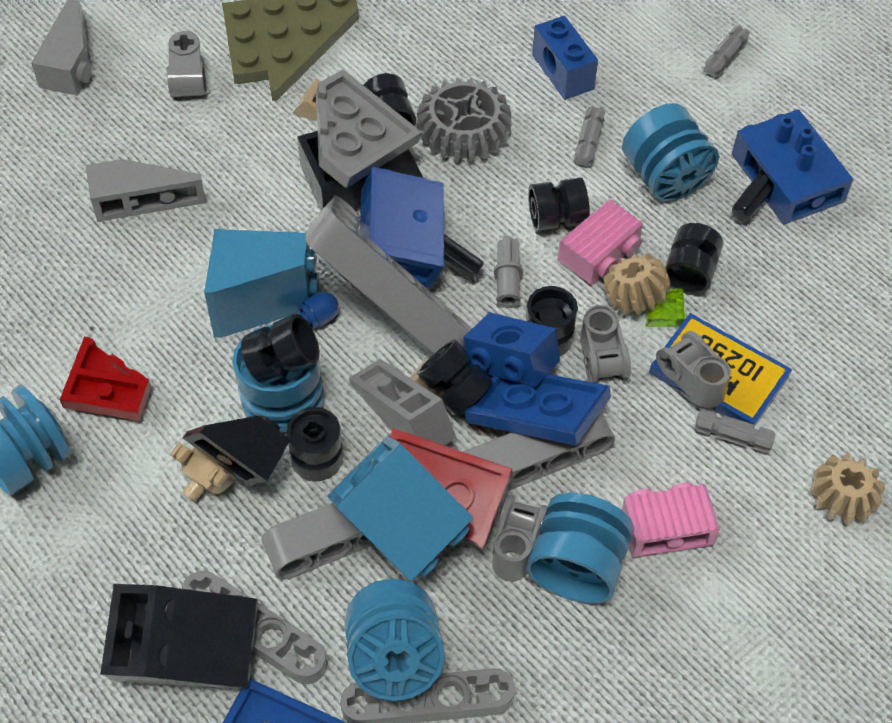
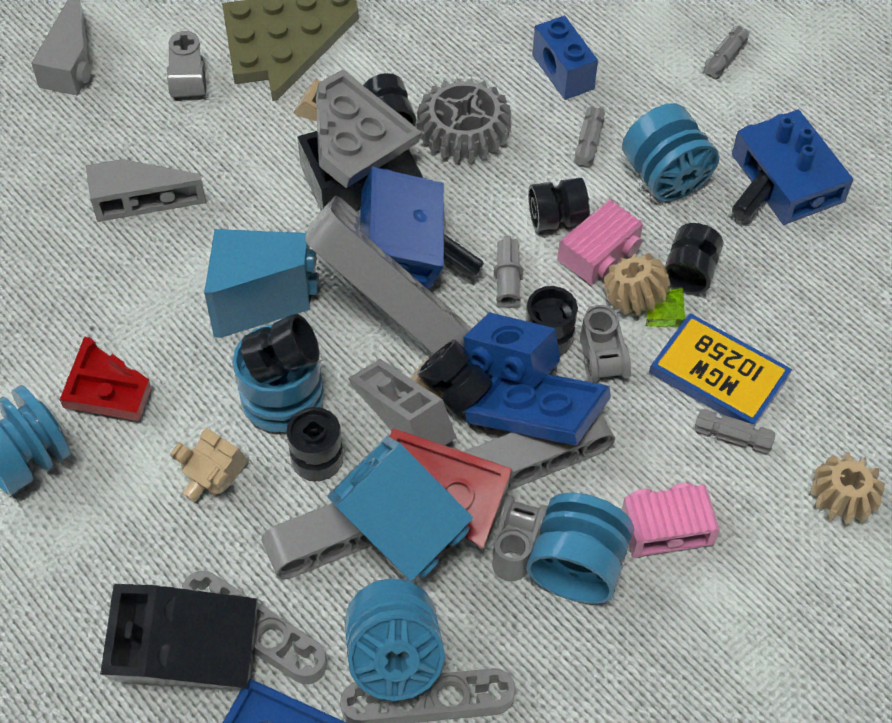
black slope [183,415,291,486] -> none
blue cylinder [298,292,339,329] -> none
light grey piece [656,331,731,408] -> none

